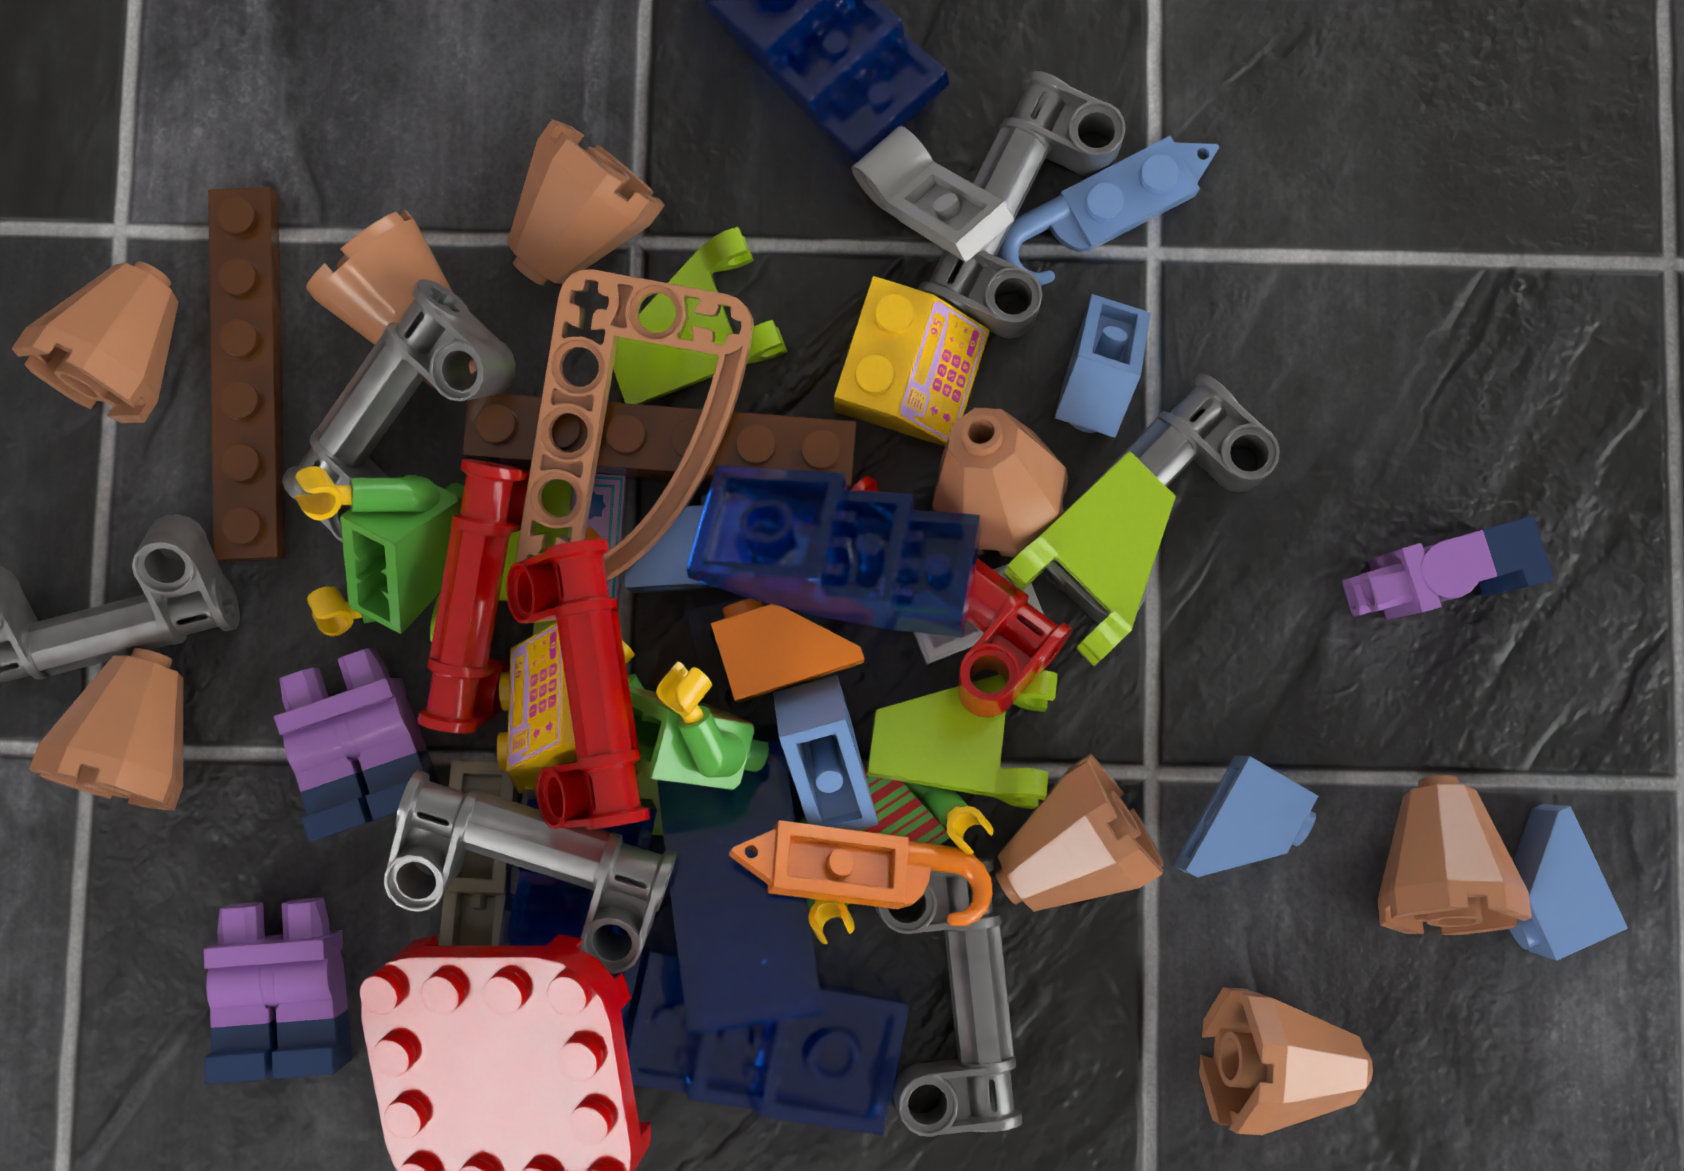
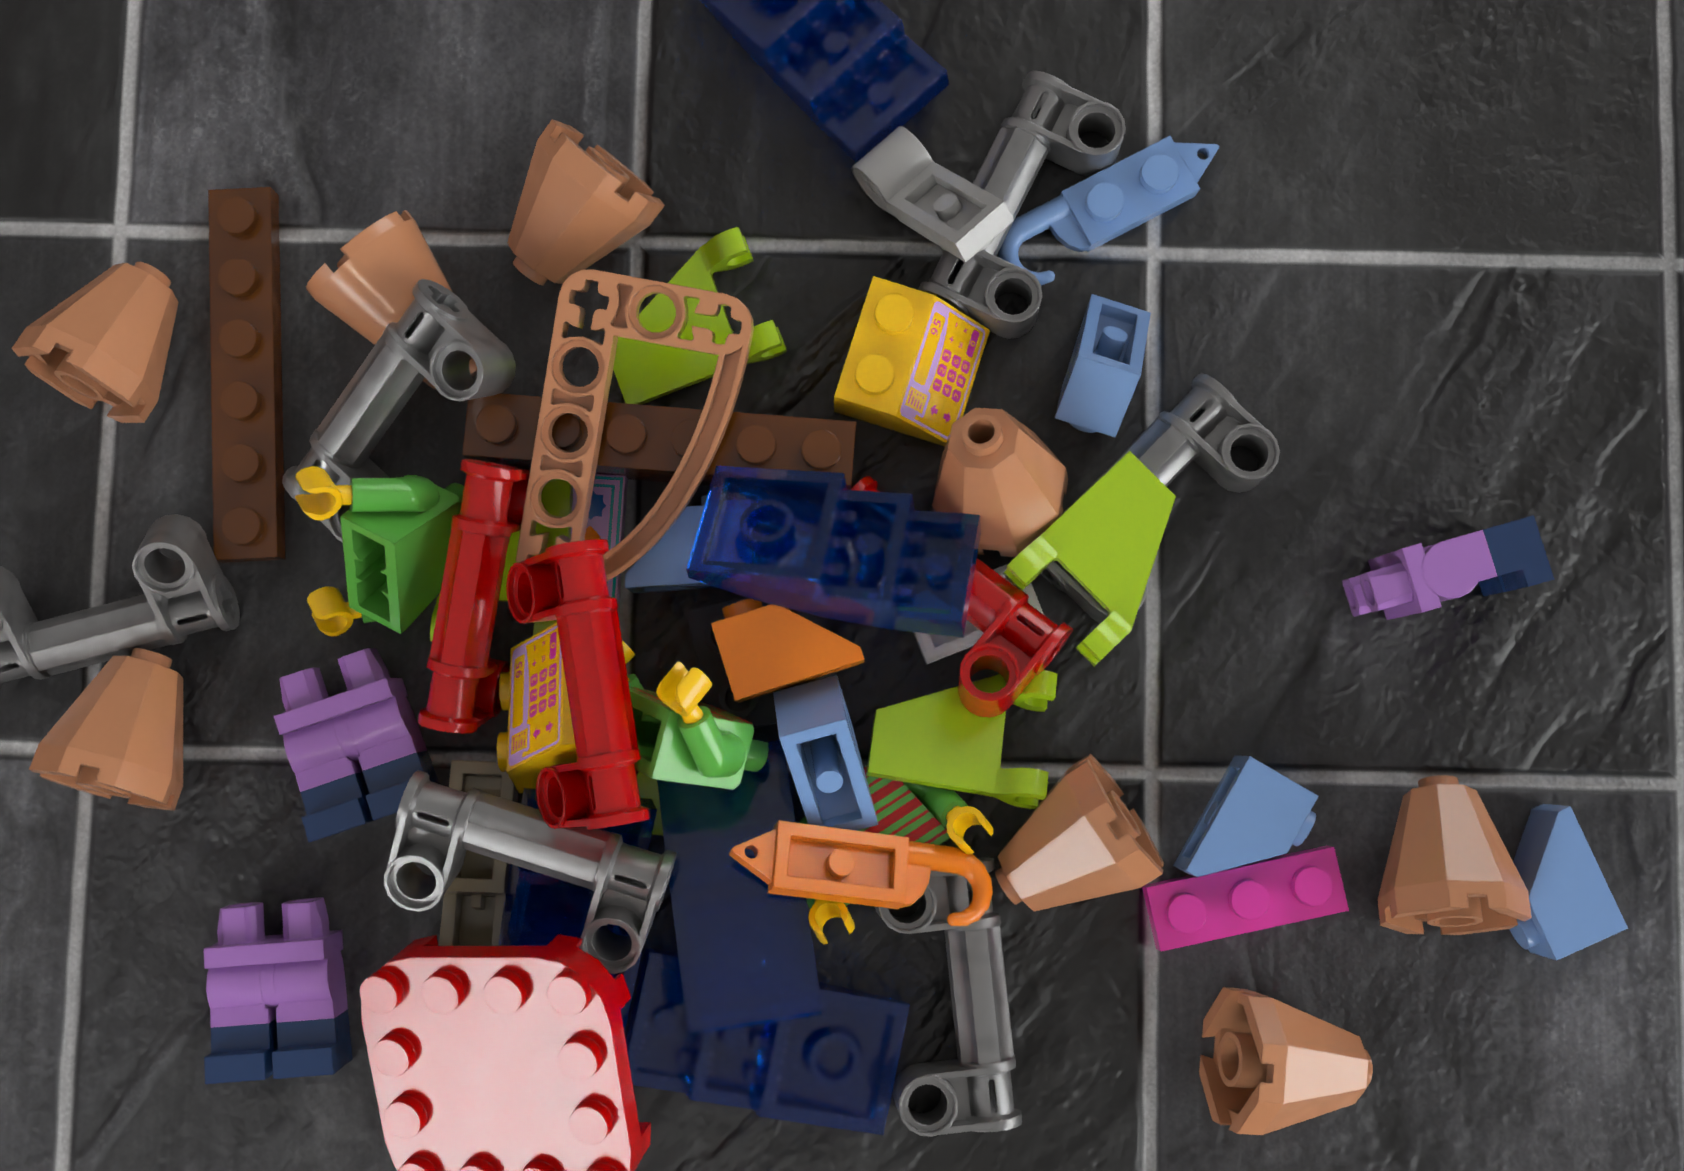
none -> dark pink plate [1142,846,1349,952]

